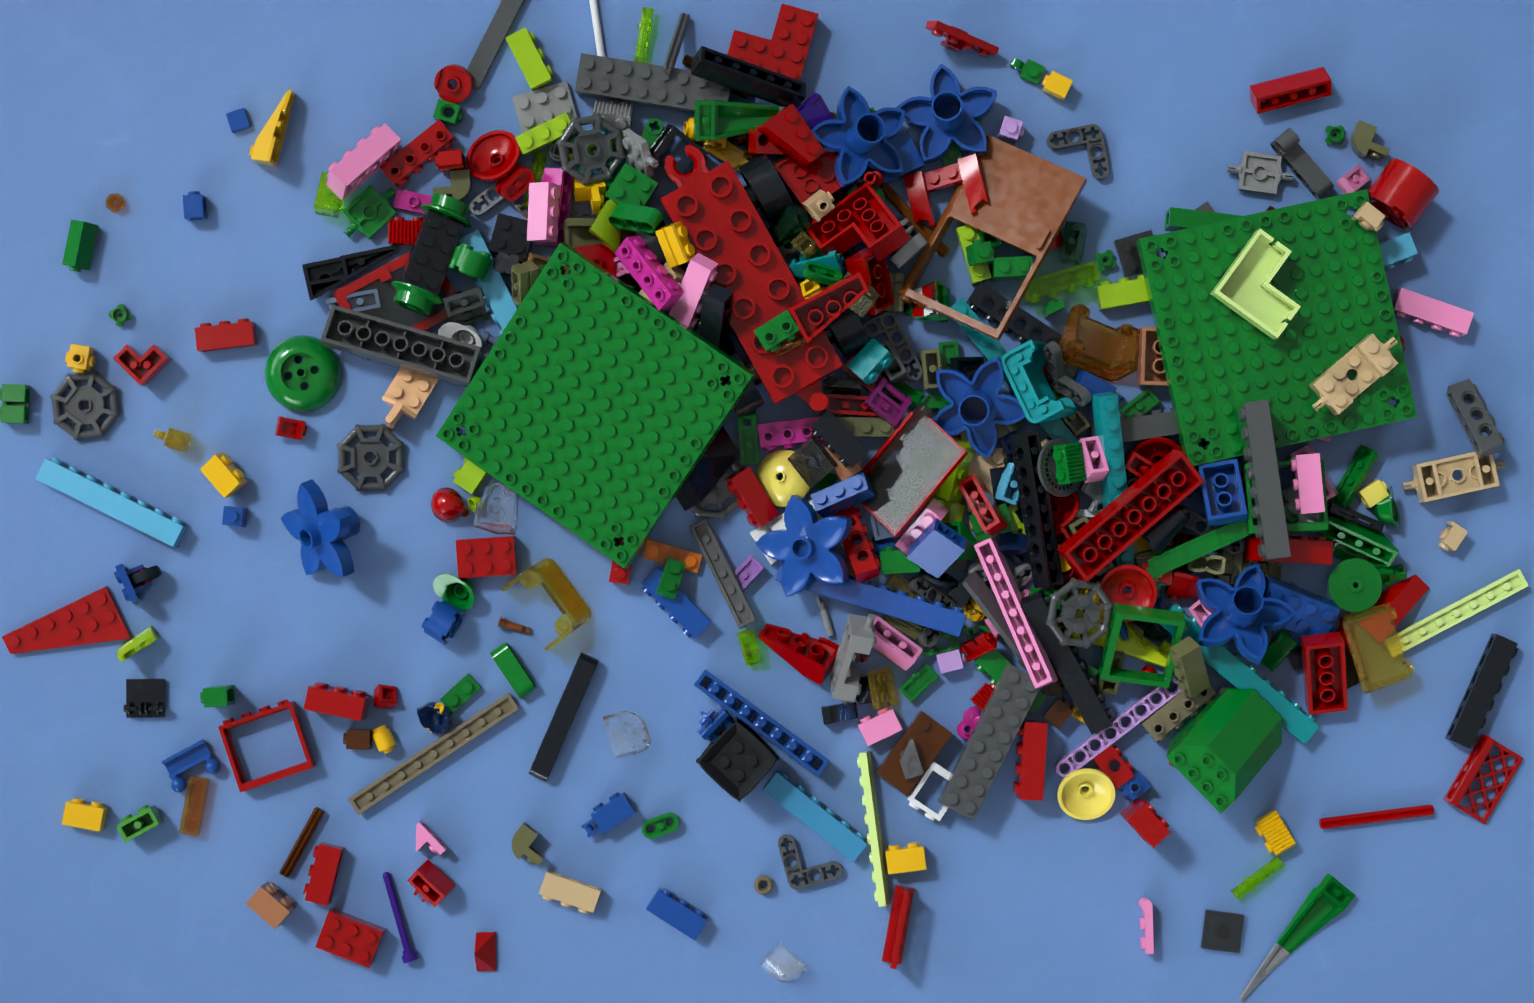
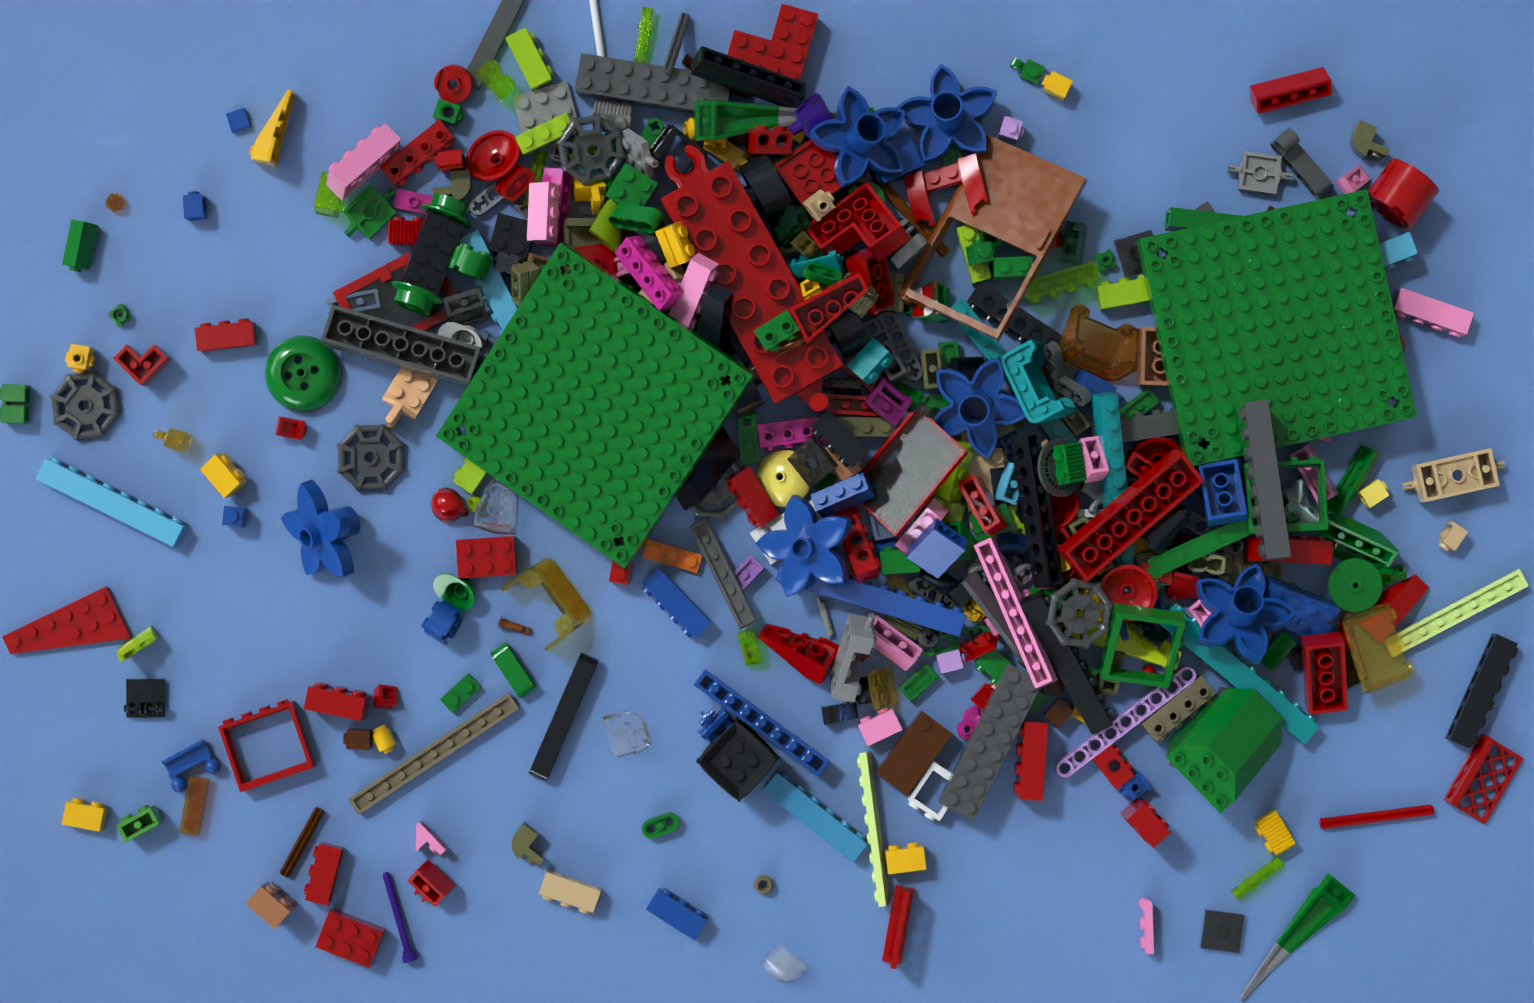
plate [114,564,162,604] -> none
green piece [200,685,235,708] -> none
black wedge [302,245,398,301] -> none
dark blue hair [417,702,452,734] -> none
red slope [474,932,496,971] -> none
blue brick [581,792,636,837] -> none
green plate [655,557,686,600] -> none
red wedge [756,103,825,166] -> none
dark grey beam [778,834,842,889] -> none
red pin [864,171,884,187] -> none
flat silver slope [899,737,924,780] -> none
red plate [925,20,999,57] -> none
green plate [1041,299,1066,318] -> none
dark grey beam [1046,124,1109,180] -> none
light yellow dish [1057,768,1115,820] -> none
olive brick [1170,636,1210,698] -> none
yellowish green piece [1211,229,1301,340] -> none
bright pink brick [1291,453,1325,514] -> none
tan brick [1309,334,1398,415] -> none
green plate [1325,125,1344,145] -> none
black pin [1327,501,1384,534] -> none
tan brick [1351,201,1385,232] -> none
green piece [1374,486,1400,528] -> none
dark grey brick [1446,378,1504,459] -> none
none -> clear neon green brick [473,59,515,102]

